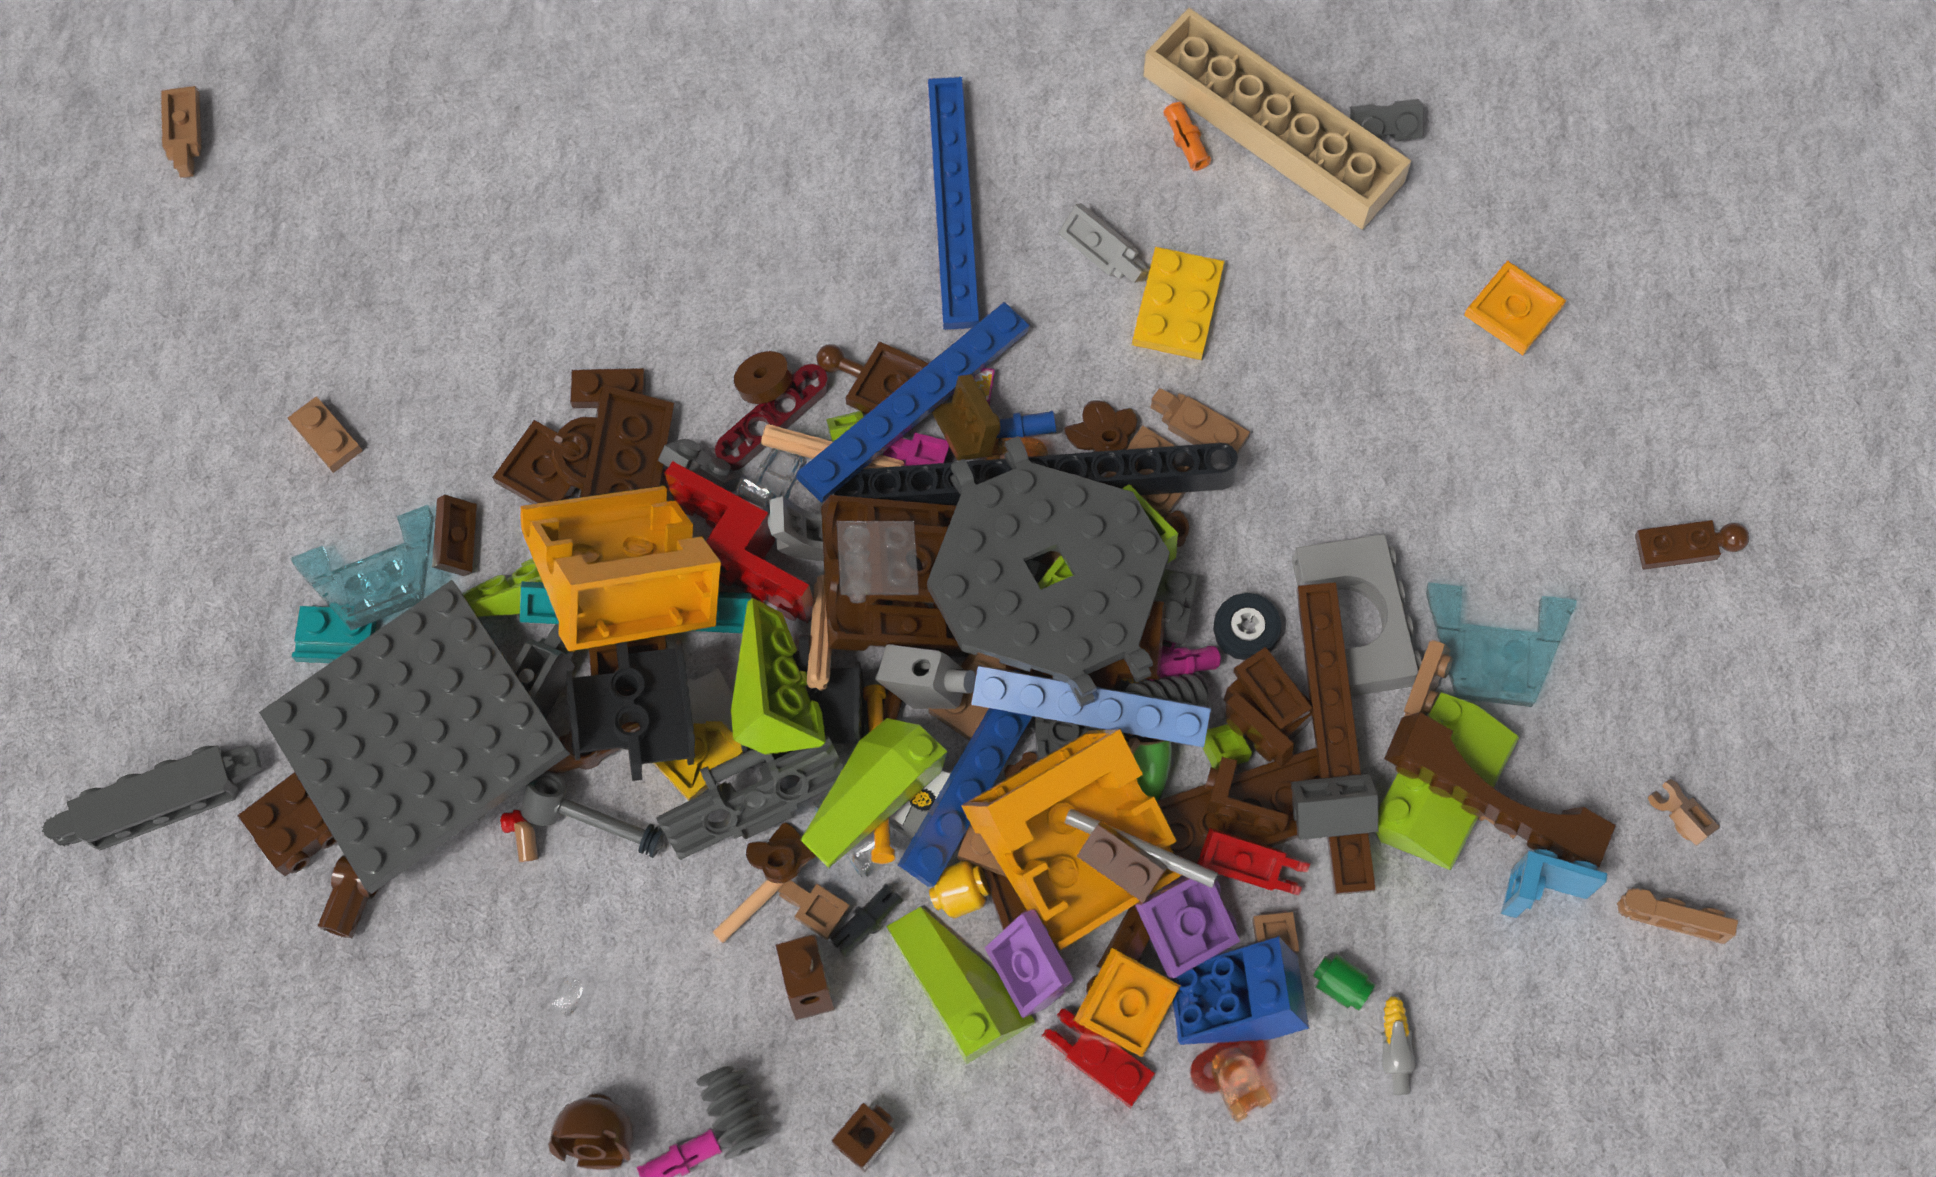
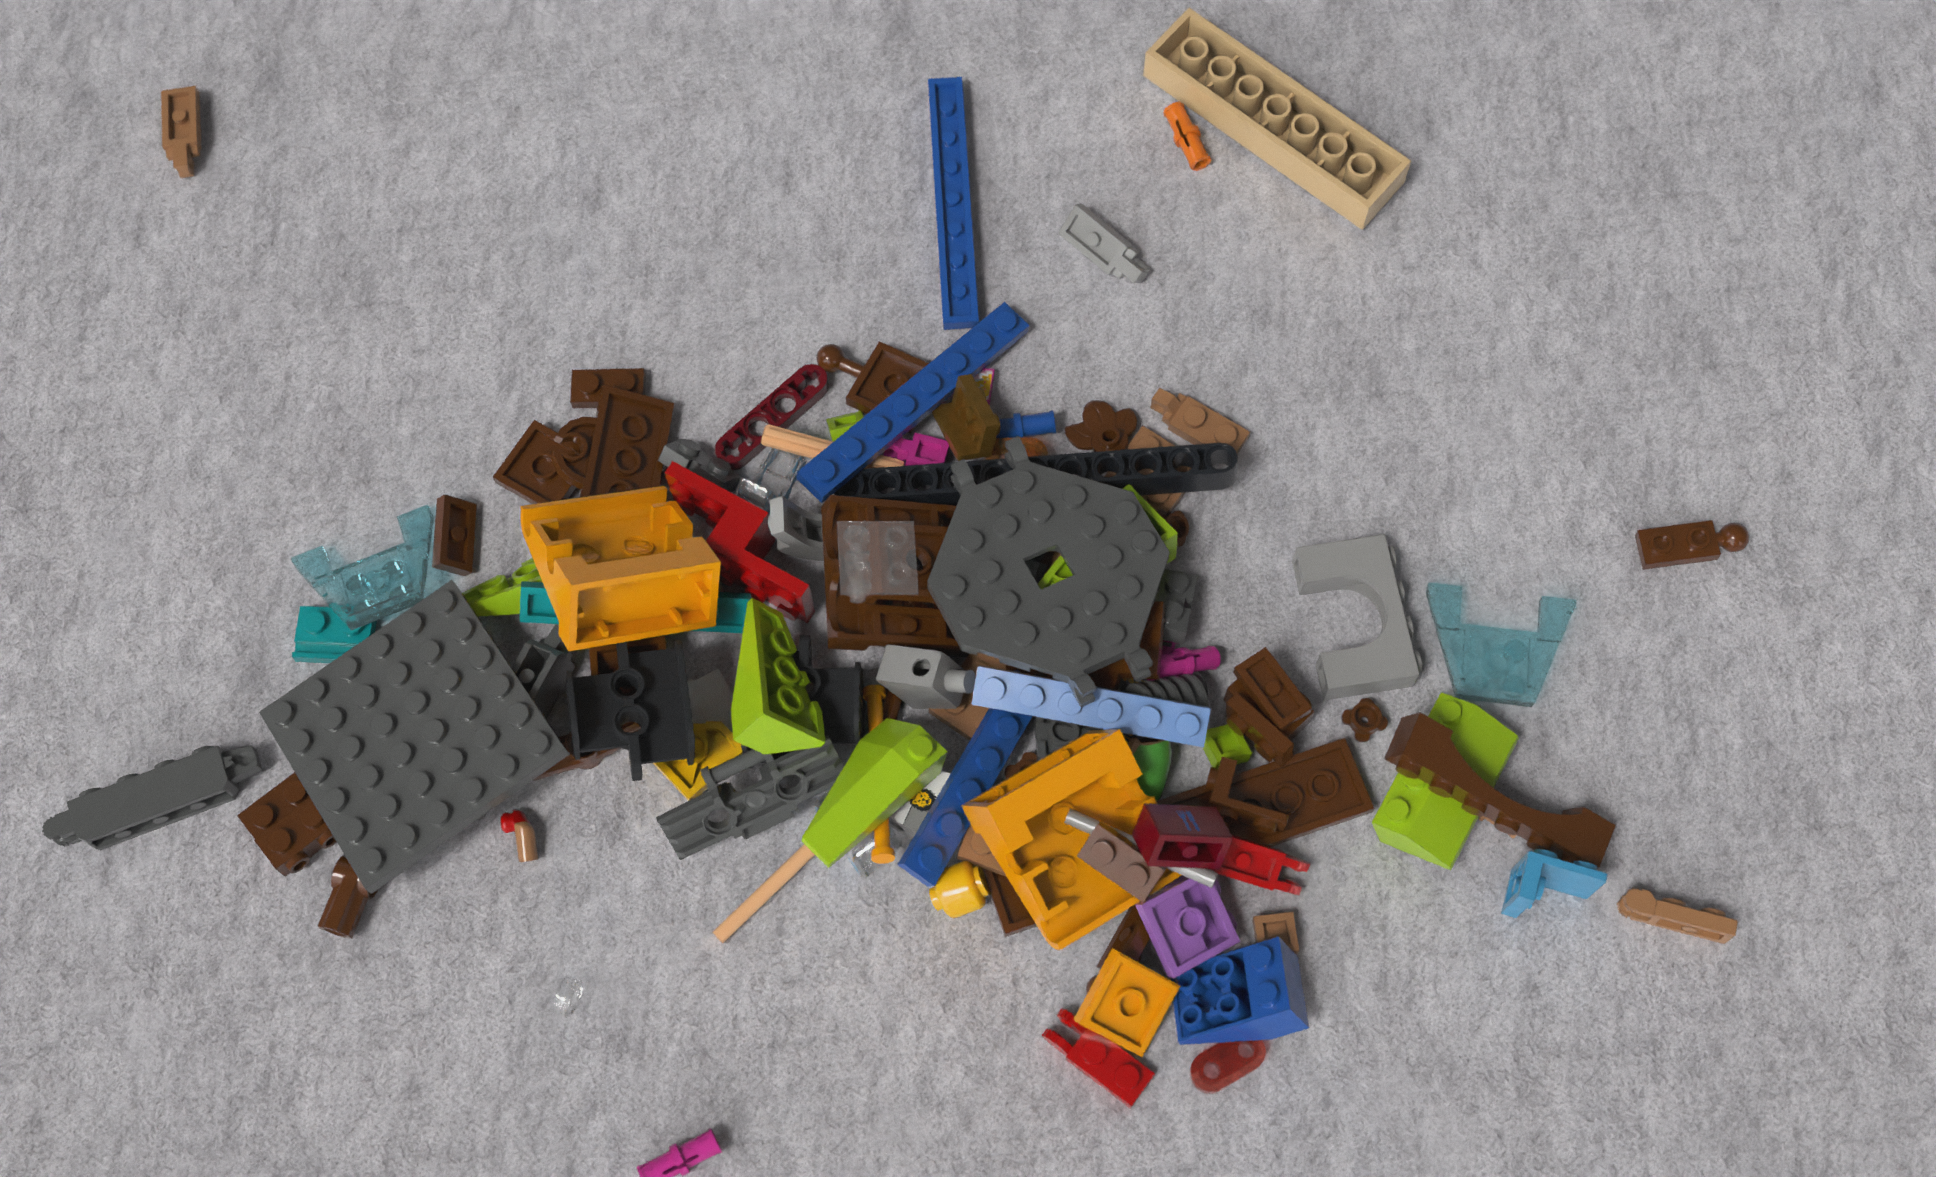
medium nougat plate [287,396,362,473] -> none
dark grey piece [521,771,664,858] -> none
reddish brown cylinder [548,1093,633,1170] -> none
dark grey piece [696,1066,771,1160] -> none
reddish brown piece [733,351,793,404] -> none
reddish brown plate [746,823,816,883] -> none
reddish brown torso [776,934,835,1021] -> none
medium nougat plate [778,880,850,941] -> none
light nougat axle [807,574,832,690] -> none
black pin [829,883,903,957] -> none
reddish brown brick [831,1102,896,1173] -> none
lime wedge [886,906,1035,1065] -> none
medium lavender plate [985,909,1074,1018] -> none
yellow plate [1132,247,1224,360] -> none
clear orange plate [1211,1048,1272,1123] -> none
black bush [1213,593,1282,660] -> none
dark grey hinge [1291,774,1378,840] -> none
reddish brown plate [1296,582,1376,895] -> none
green brick [1313,954,1376,1011] -> none
dark grey piece [1350,99,1423,141] -> none
light grey piece [1381,996,1415,1095] -> none
medium nougat hinge [1404,640,1453,716] -> none
light orange plate [1464,260,1567,355] -> none
medium nougat plate [1648,779,1720,846] -> none
none -> dark red brick [1132,803,1233,869]
none -> reddish brown plate [1341,698,1388,743]

